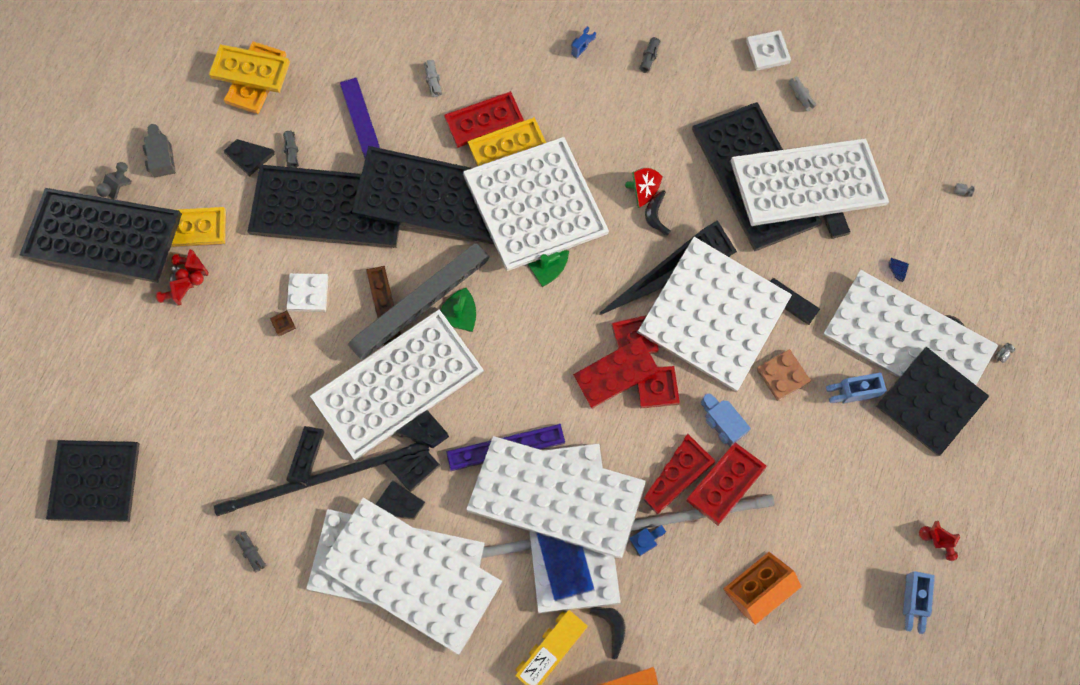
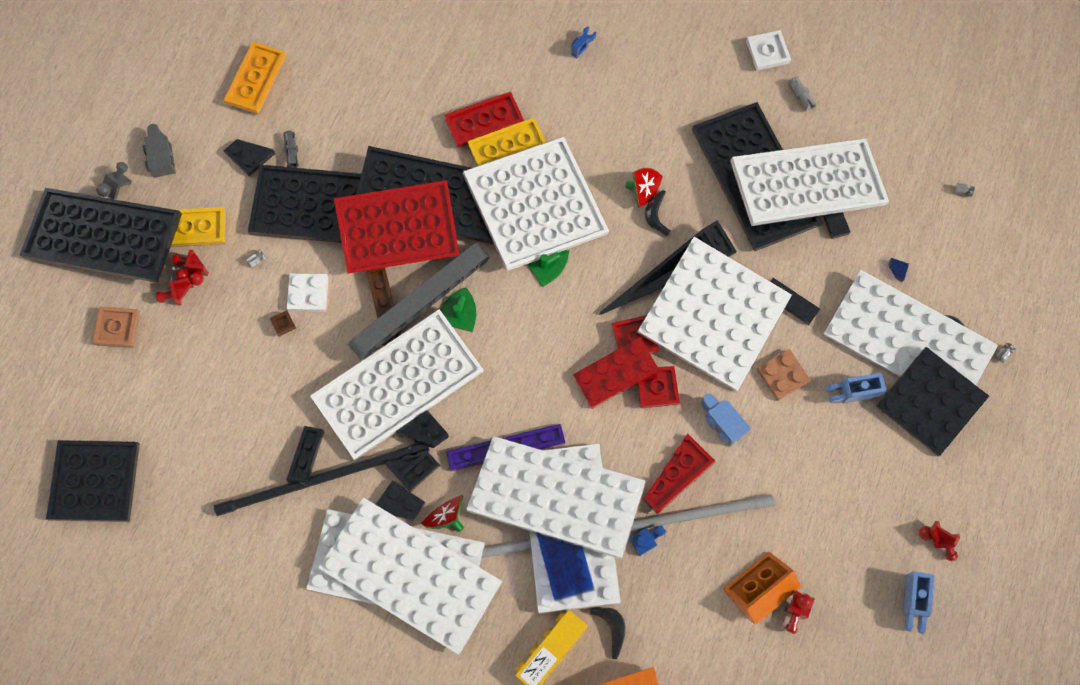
yellow plate [209,44,290,93] -> none
dark grey pin [234,531,267,573] -> none
dark purple tile [340,77,380,159] -> none
light grey pin [423,60,442,97] -> none
dark grey pin [639,37,661,73] -> none
red plate [686,442,767,526] -> none
none -> nougat plate [92,306,140,348]
none -> light grey piece [246,249,266,267]
none -> red plate [334,180,460,274]
none -> red shield [421,495,464,532]
none -> red piece [784,590,815,634]

